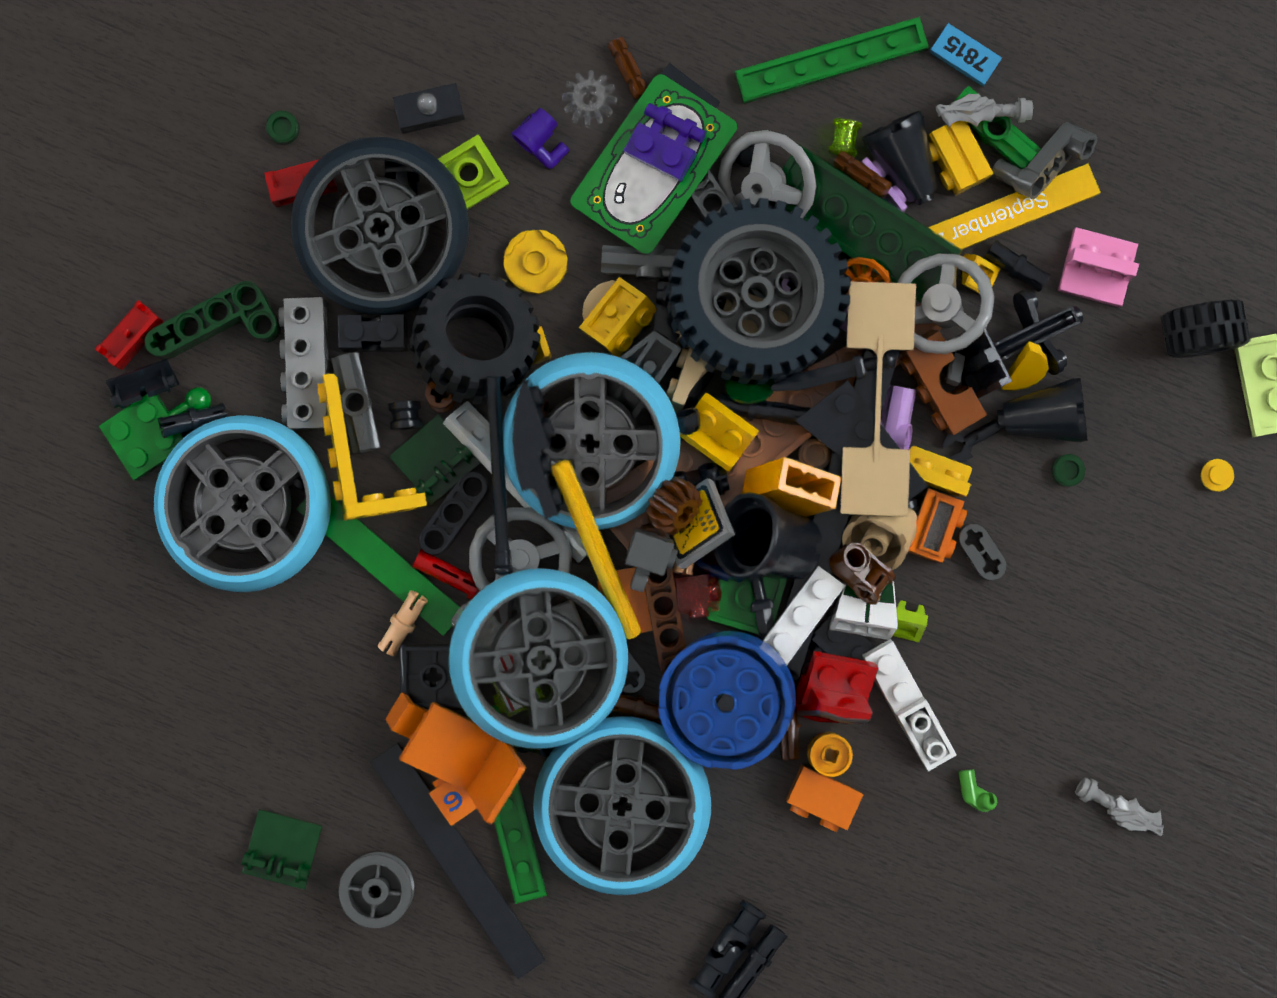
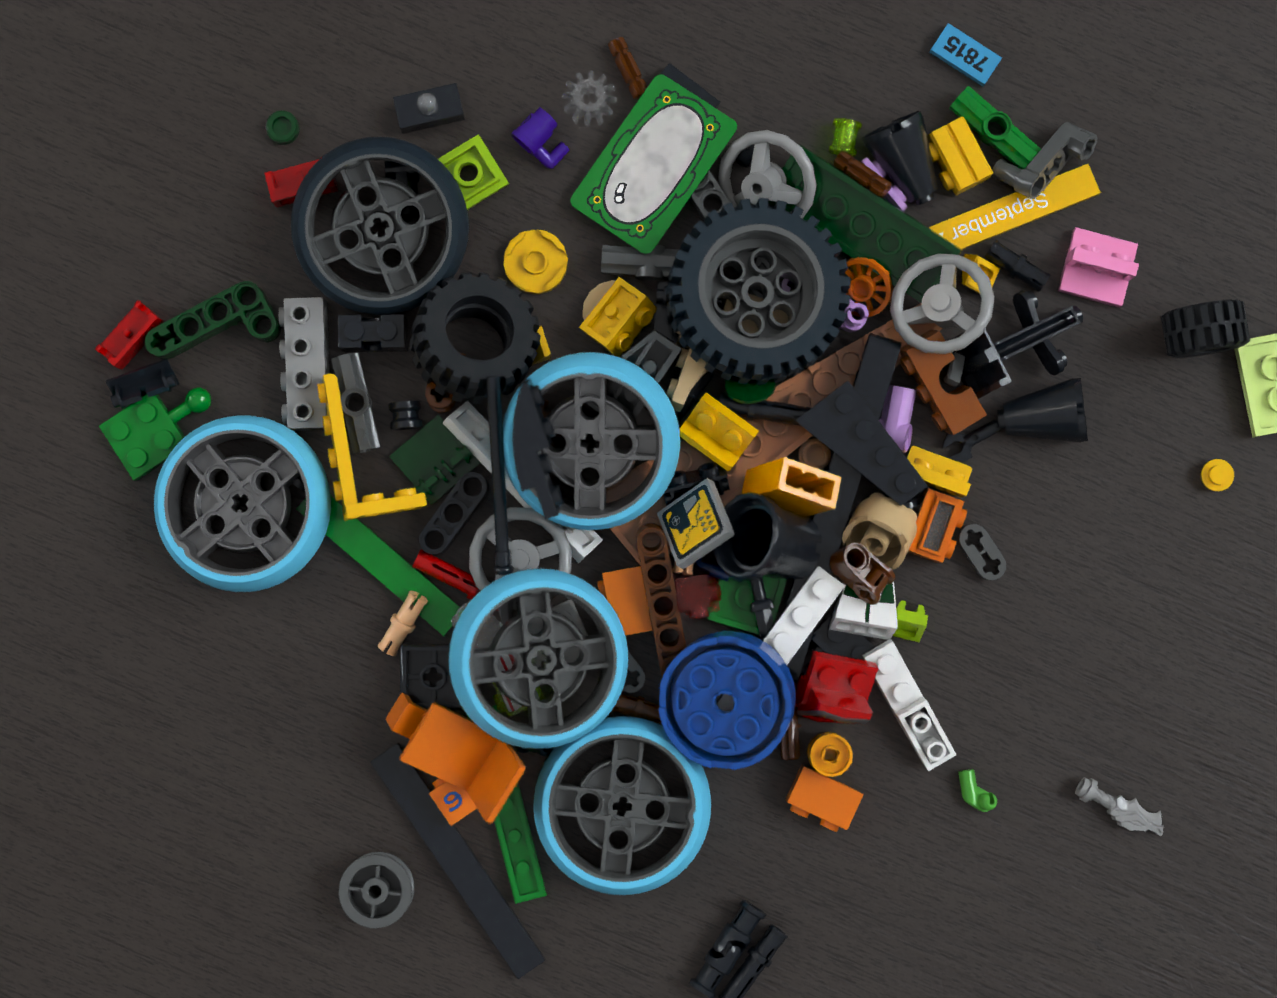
black pin [158,403,227,438] -> none
dark green hinge [242,809,322,890] -> none
yellow axle [551,460,641,640] -> none
dark purple plate [623,103,707,182] -> none
dark grey brick [625,527,678,593] -> none
reddish brown gear [645,476,703,536] -> none
black hinge [675,408,700,435] -> none
green tile [734,17,929,104] -> none
black sword [771,350,897,391] -> none
tan hinge [840,282,916,517] -> none
light grey piece [936,94,1033,128] -> none
yellow tile [1001,341,1048,390] -> none
dark green tile [1051,454,1086,487] -> none

